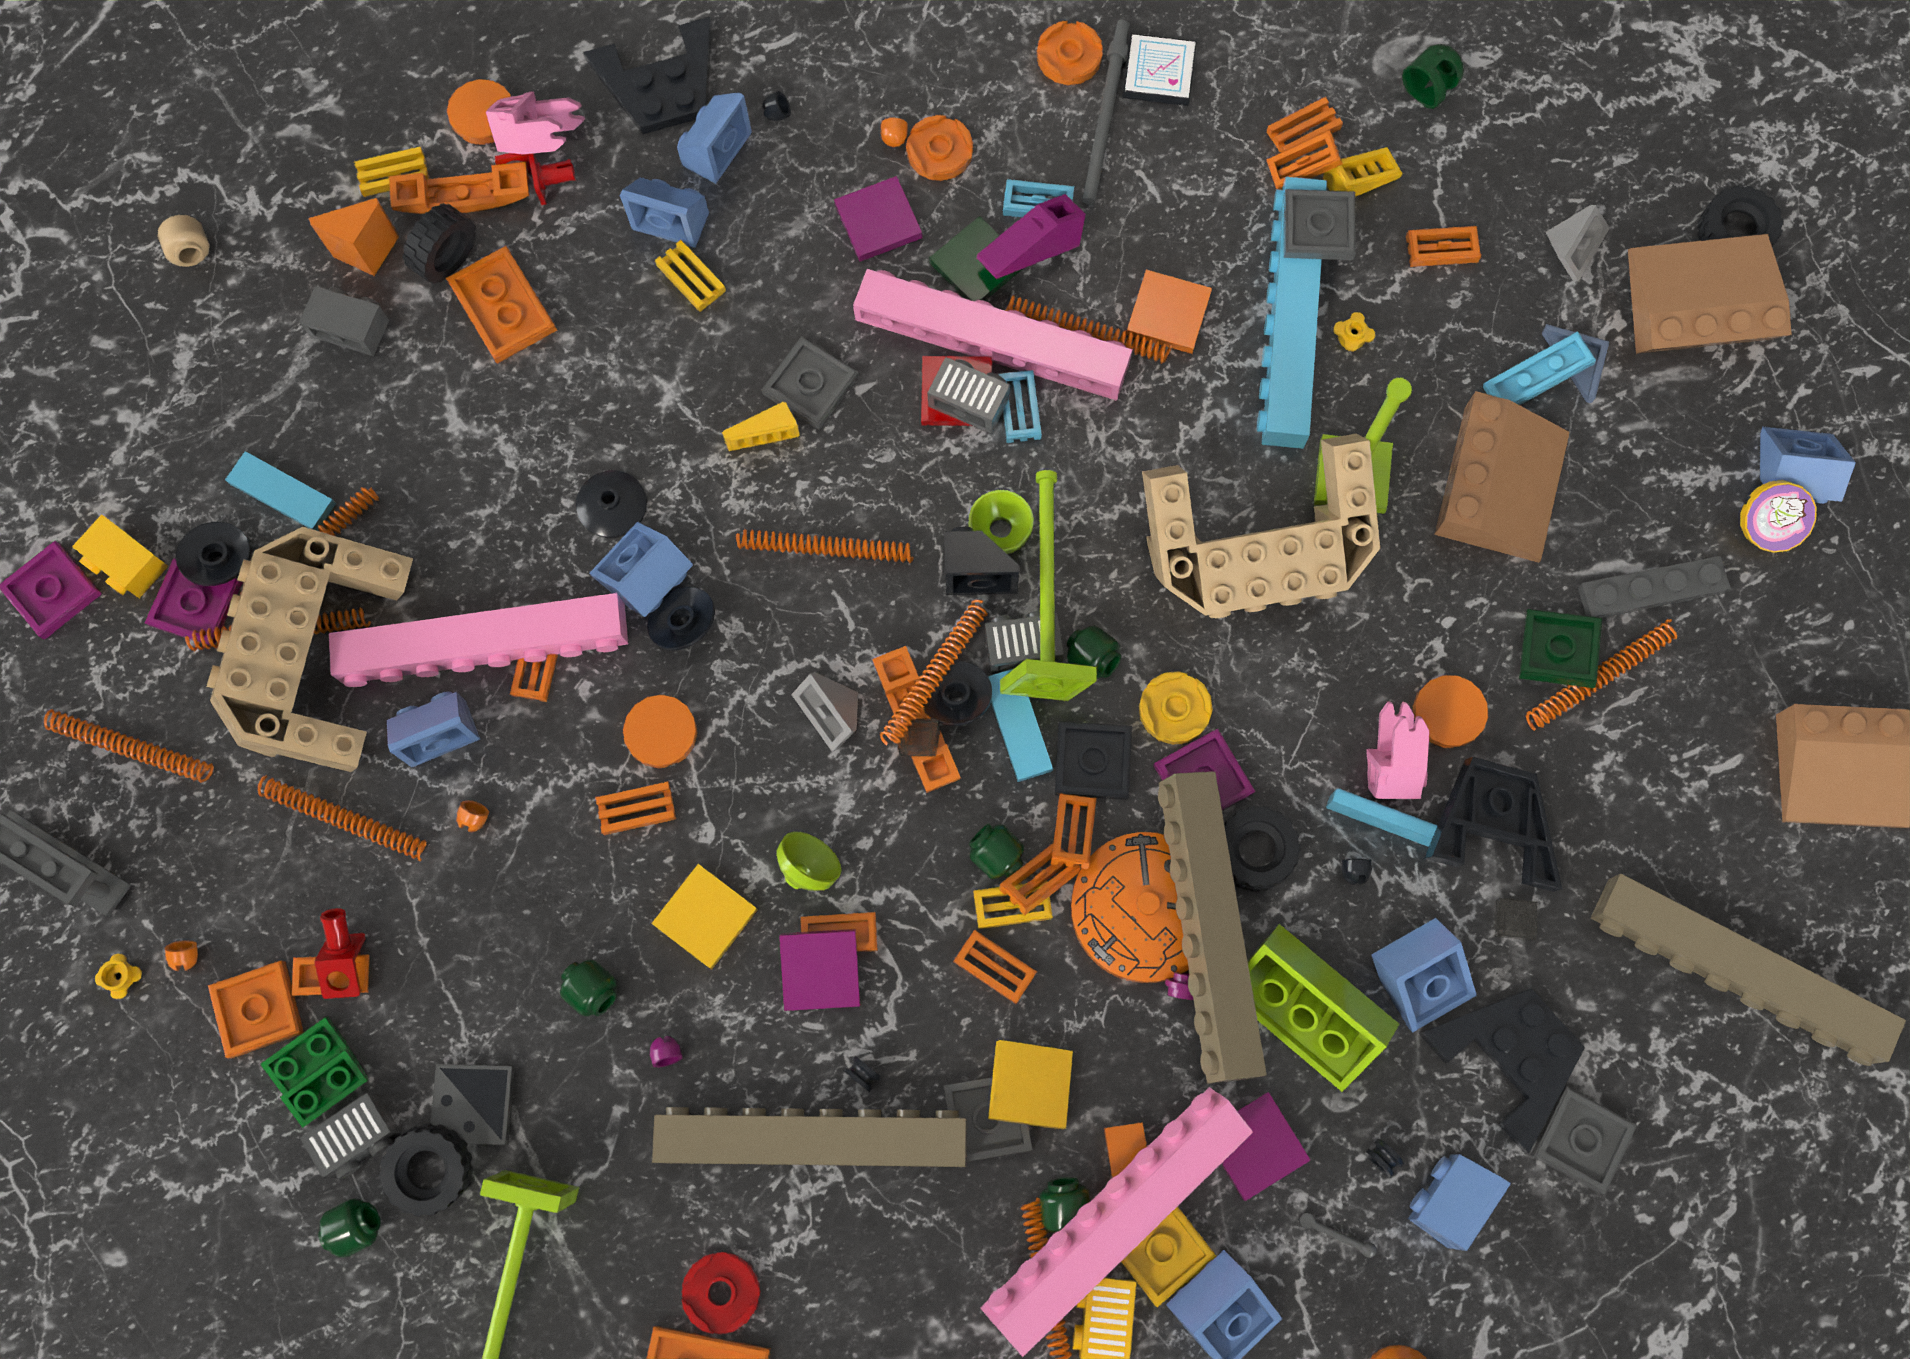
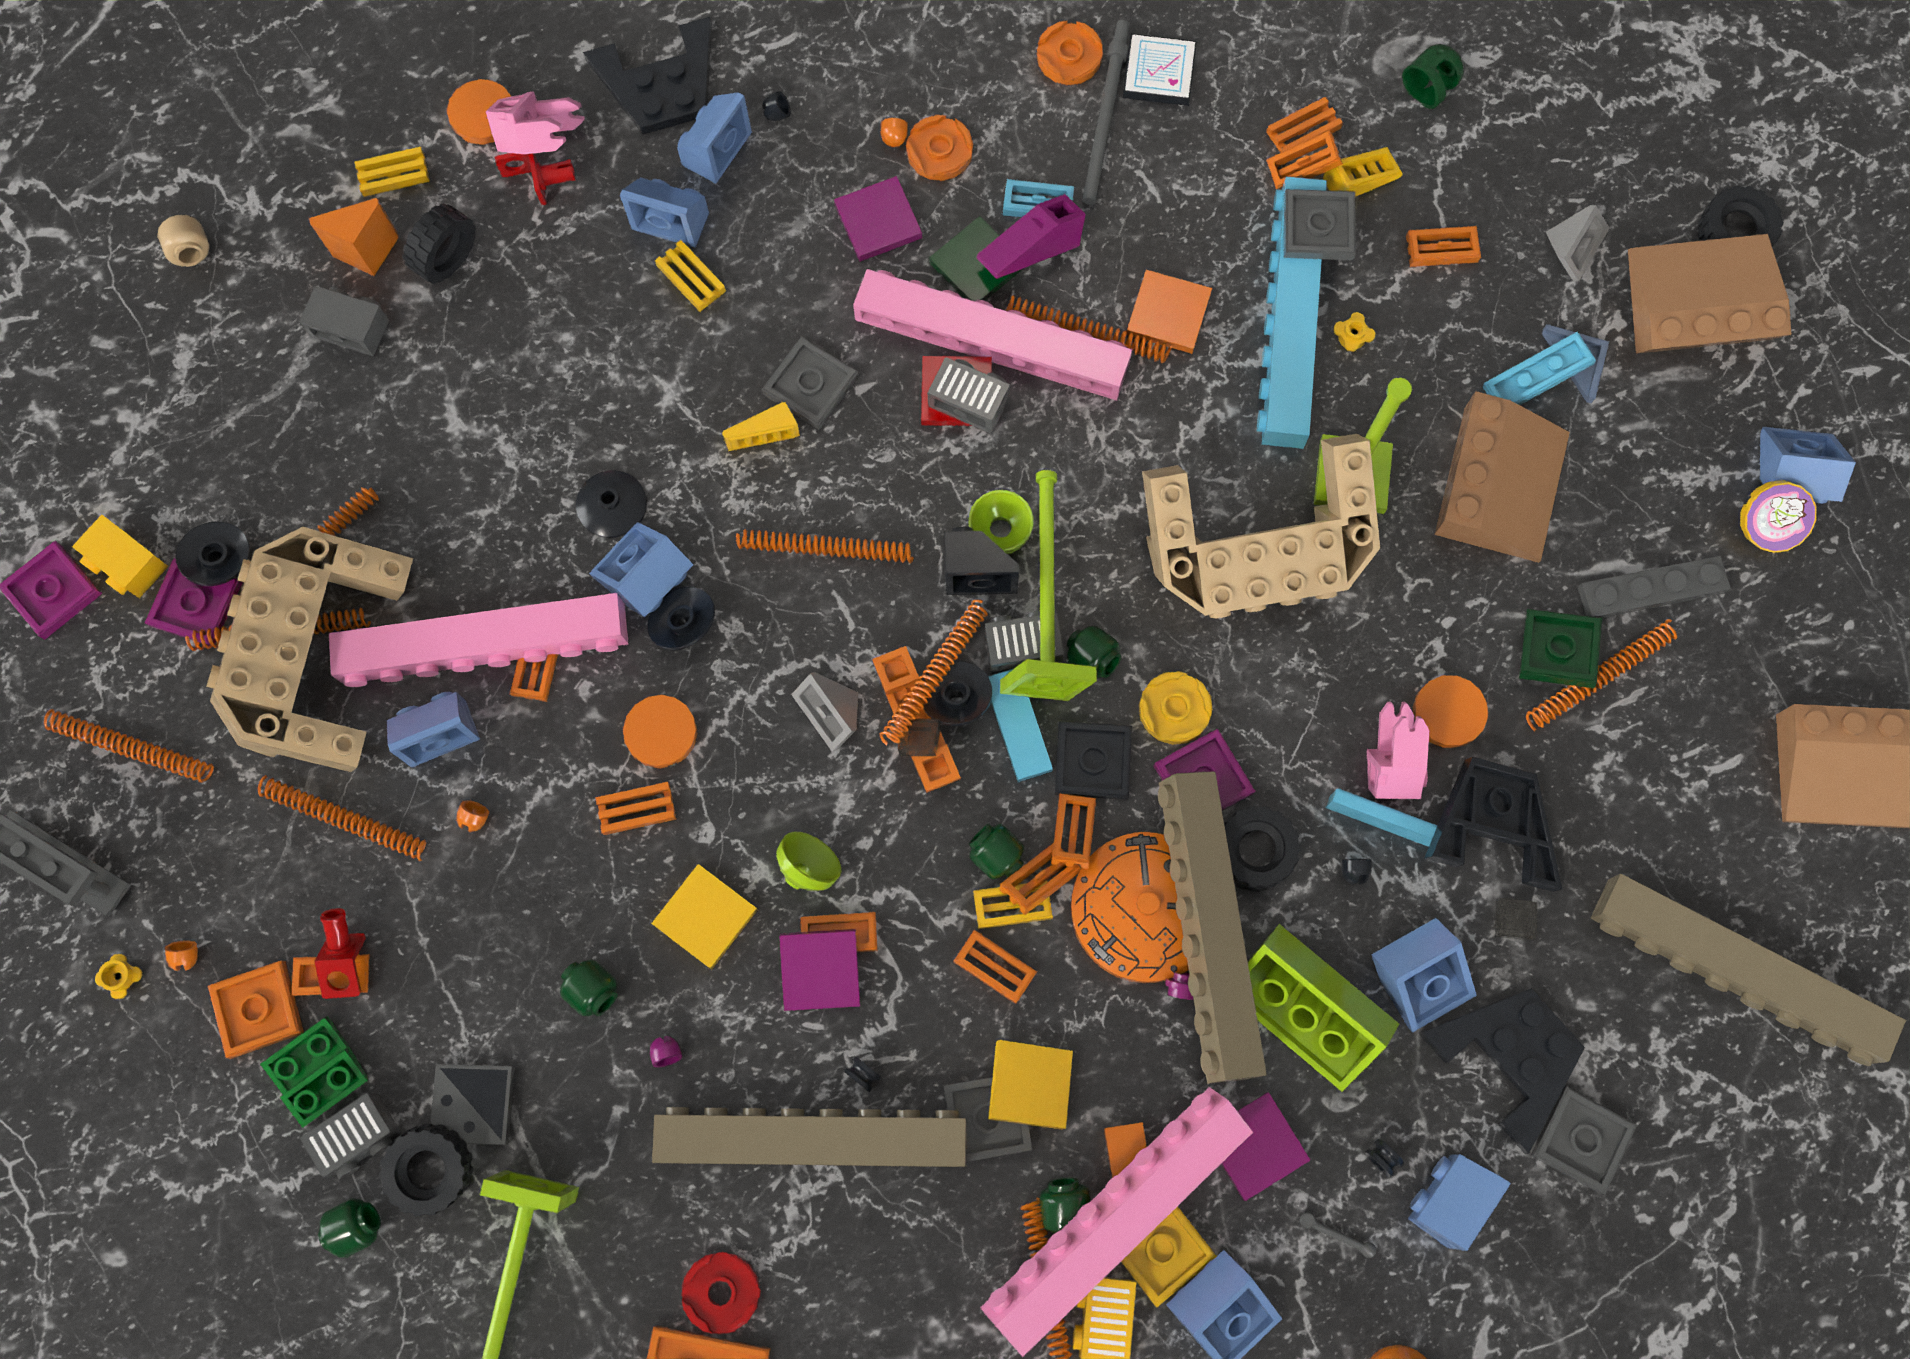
medium azure tile [225,451,336,531] -> none
orange slope [389,162,529,214] -> none
orange tile [446,246,557,364] -> none
medium azure tile [999,370,1042,443] -> none

